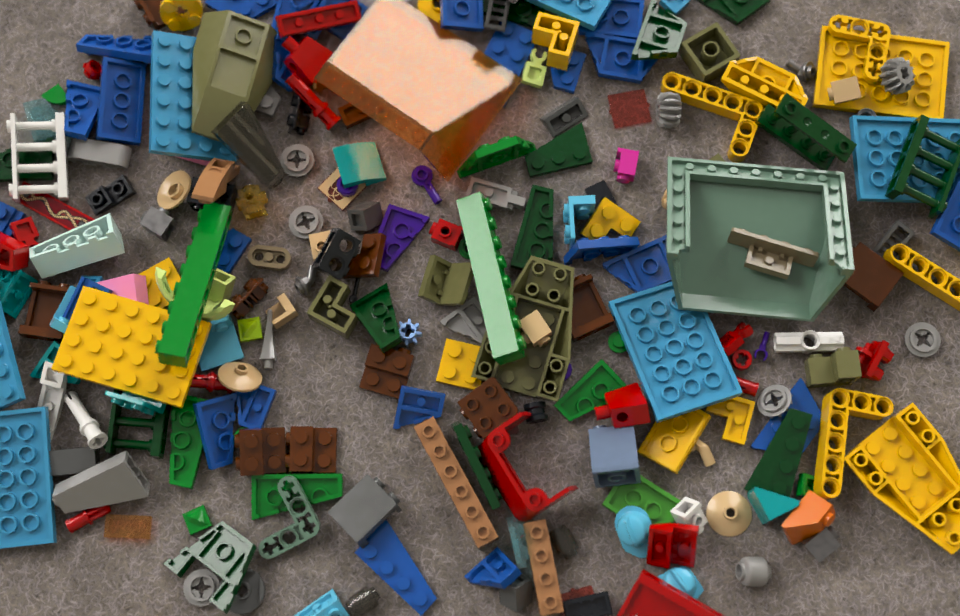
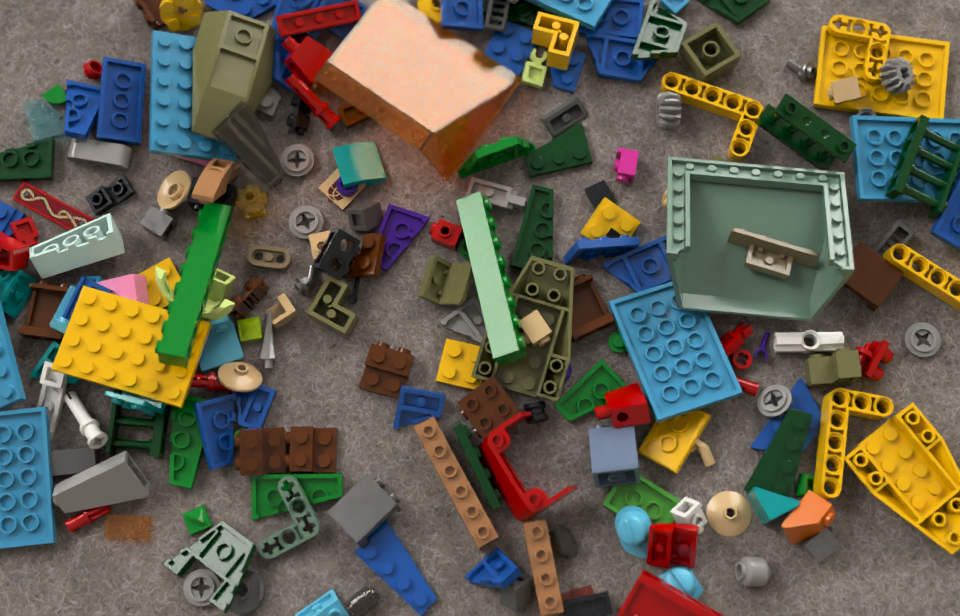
white fence [6,112,69,203] -> none
blue wing [76,35,151,64] -> none
blue wing [217,228,252,274] -> none
dark green wing [350,283,402,353] -> none
light blue gear [399,319,422,348] -> none
dark purple plate [411,165,442,205] -> none
clear light blue wing [505,516,530,569] -> none
medium azure bracket [563,195,596,250] -> none
clear red piece [607,89,651,128] -> none
yellow plate [705,397,755,446] -> none
yellow wedge [720,56,808,109] -> none

